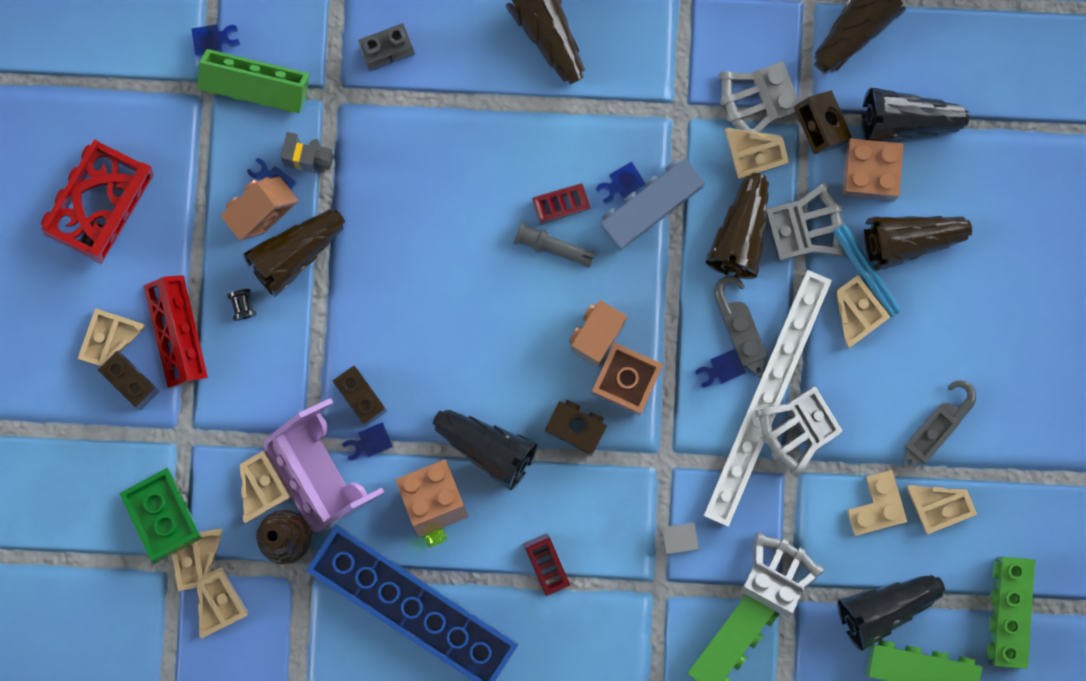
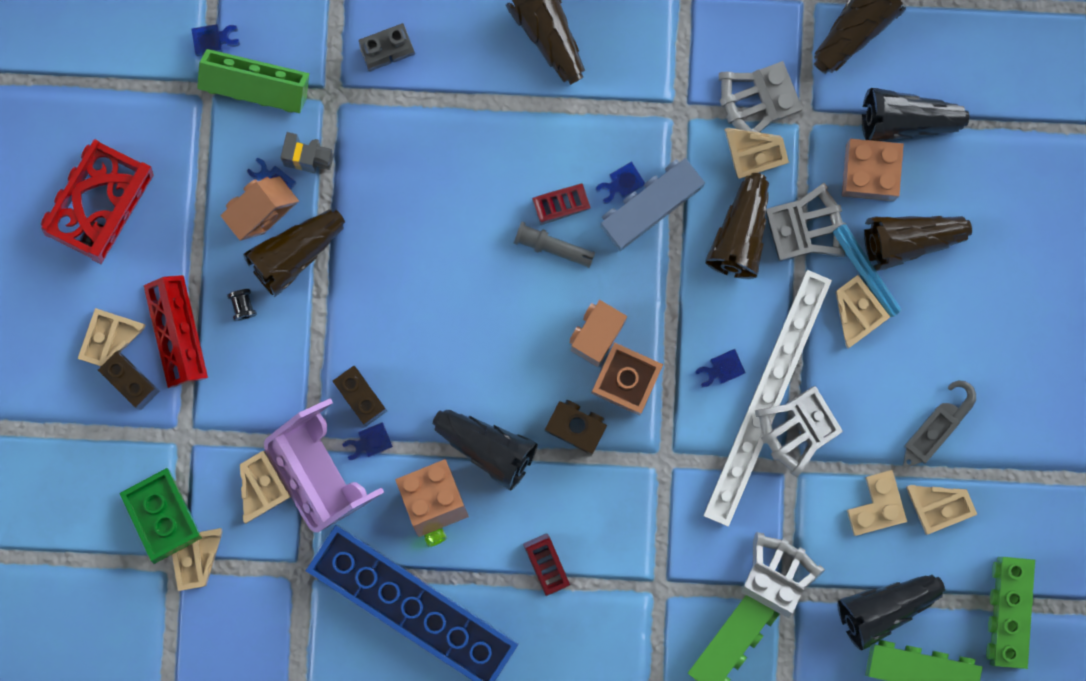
tan wing [197,567,248,639] -> none
dark brown cone [256,510,312,564] -> none
light grey panel [662,522,699,554] -> none
dark grey plate [714,276,768,378] -> none
dark brown brick [794,90,853,155] -> none

